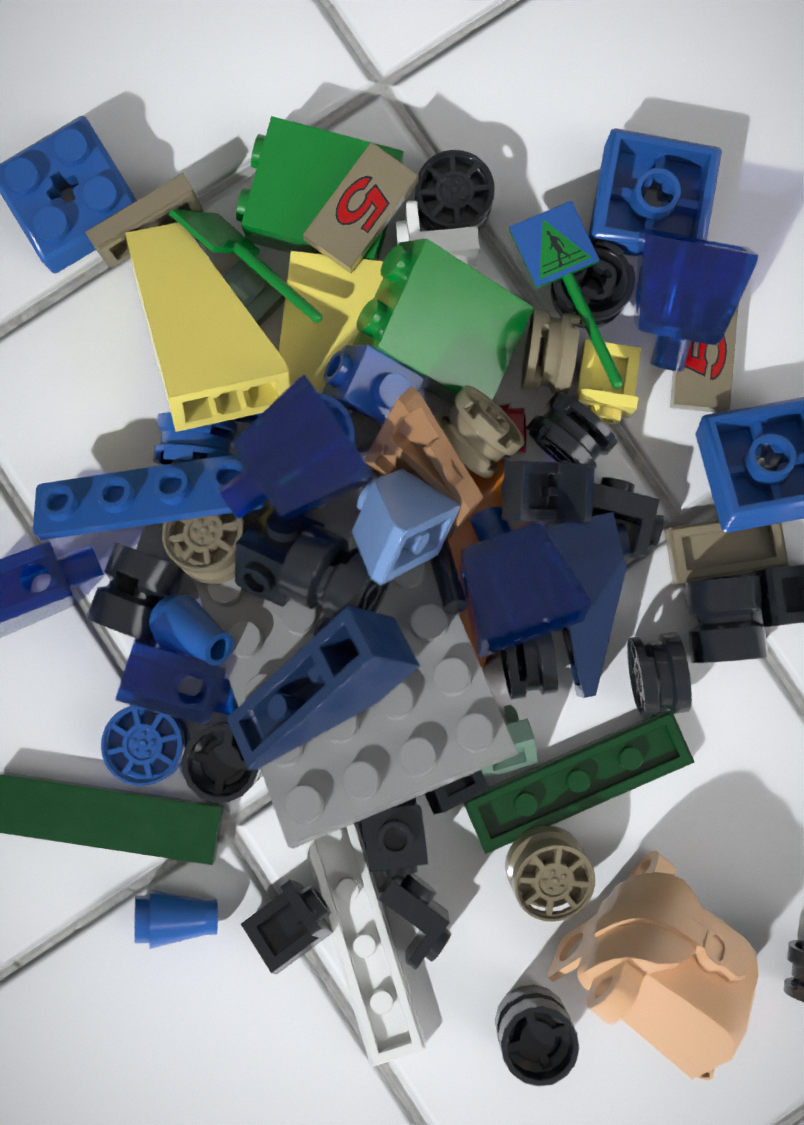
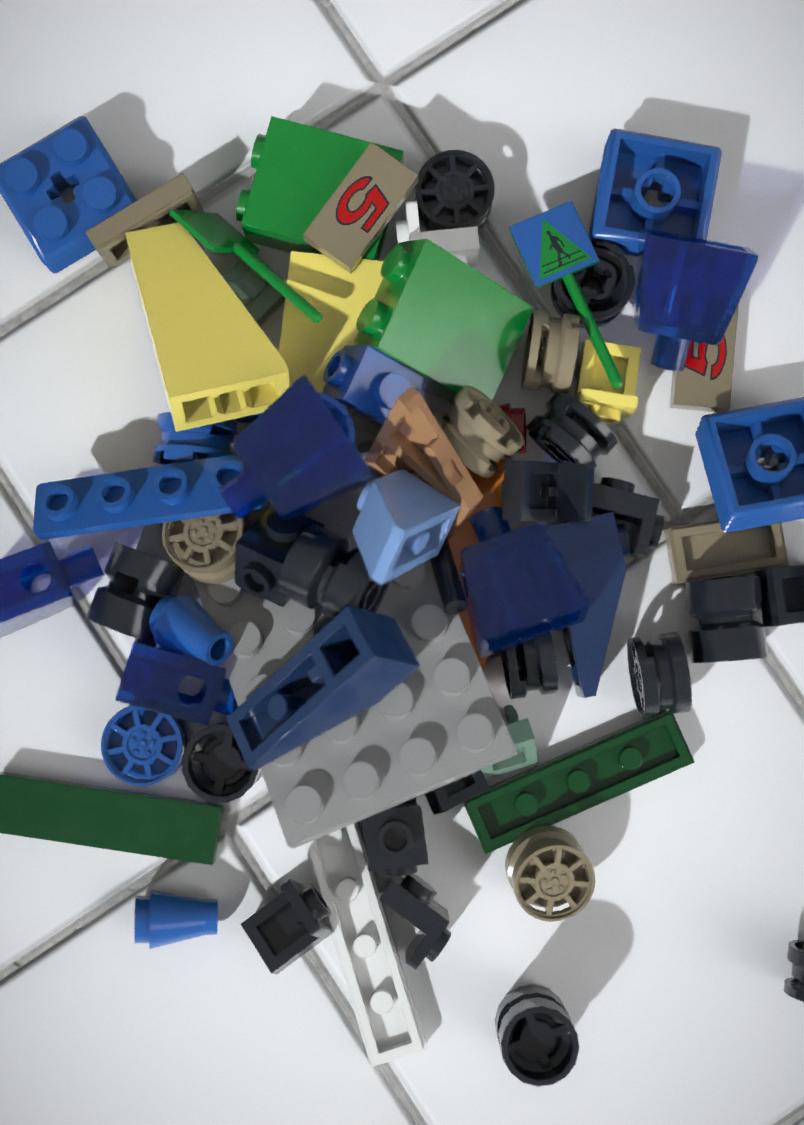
light nougat piece [547,851,759,1080] -> none

